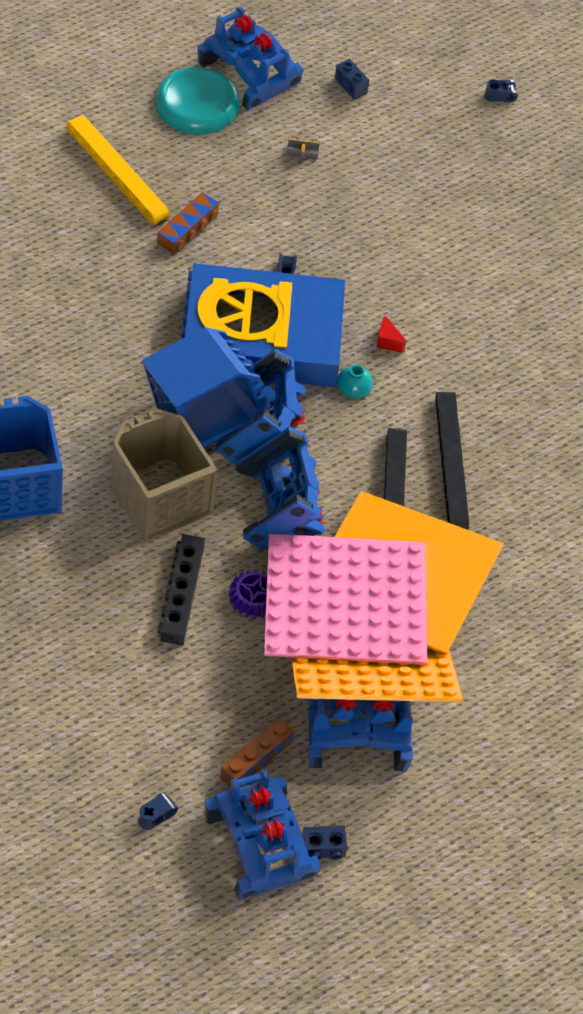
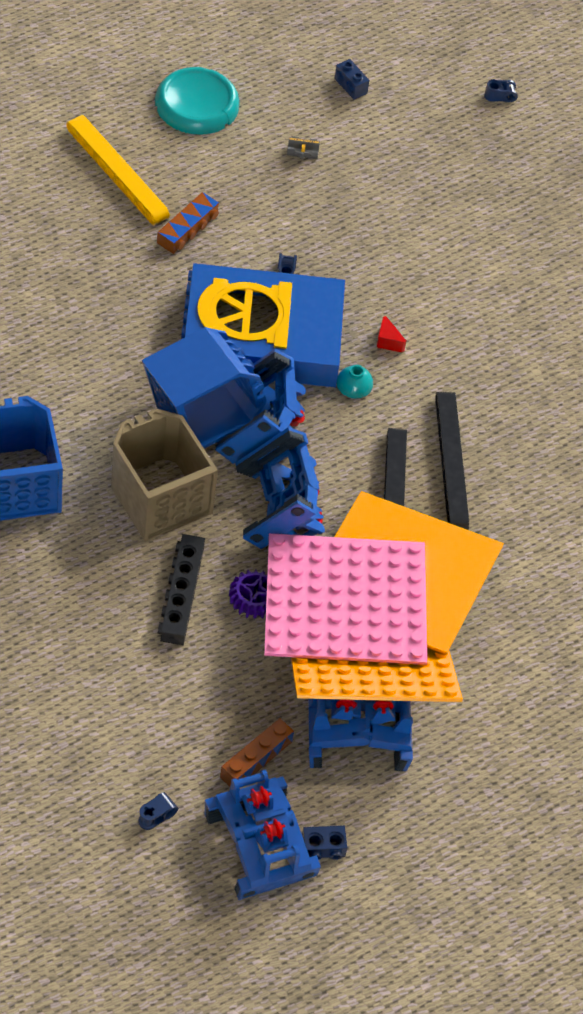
blue container [197,7,304,111] -> none

